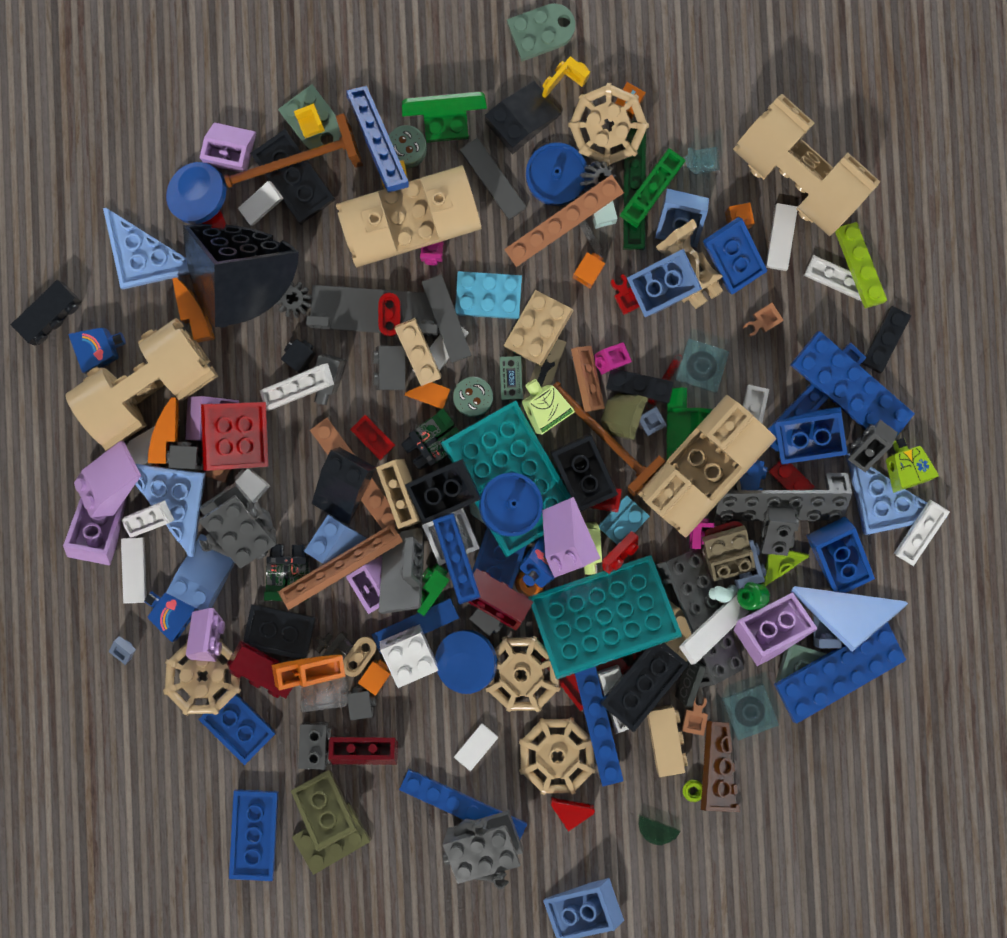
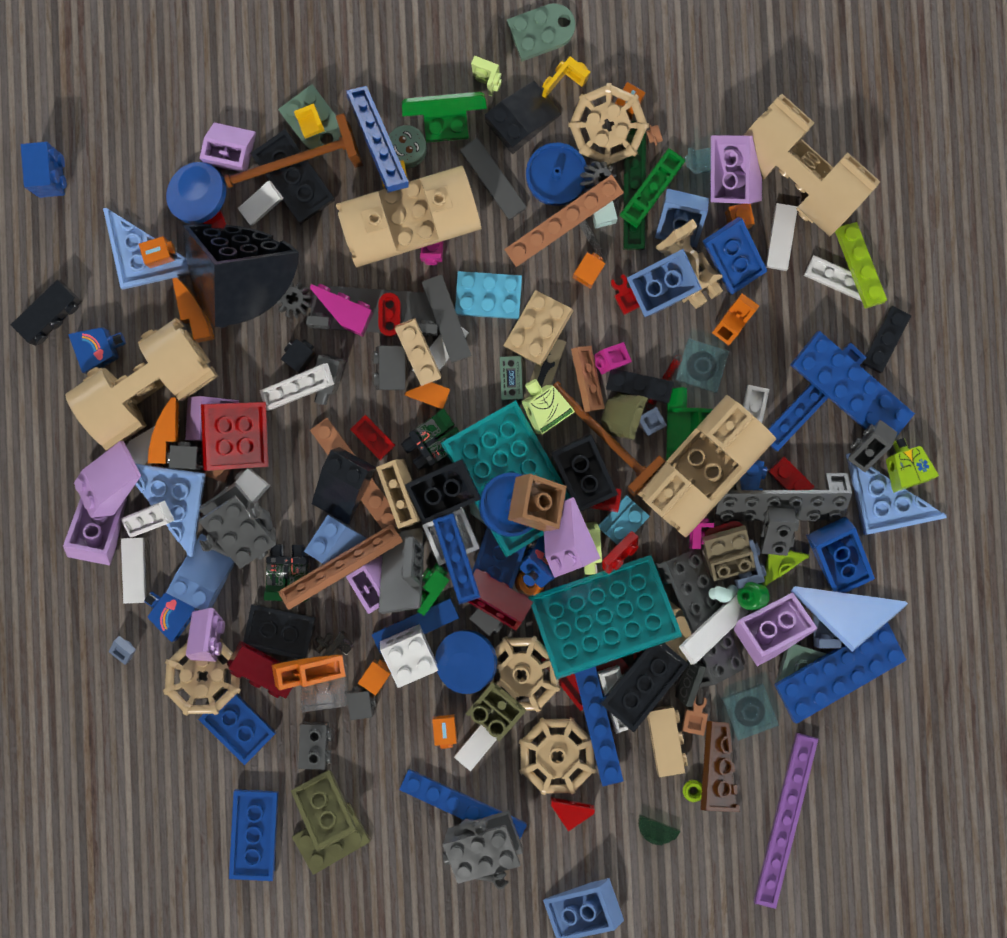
dark red brick [328,737,398,765] -> none
tan plate [343,636,377,677] -> none
sand green head [453,377,493,418] -> none
nougat plate [743,303,784,337] -> none
blue slope [775,407,848,464] -> none
white tile [894,500,950,566] -> none
none -> blue brick [21,142,67,198]
none -> orange brick [139,236,176,268]
none -> dark pink slope [310,284,373,337]
none -> orange brick [432,714,457,749]
none -> olive slope [466,682,526,742]
none -> yellowish green bracket [471,56,502,96]
none -> medium nougat brick [508,474,567,532]
none -> nougat plate [646,125,663,145]
none -> lavender slope [711,135,762,204]
none -> orange brick [712,293,759,345]
none -> medium lavender tile [754,732,818,909]

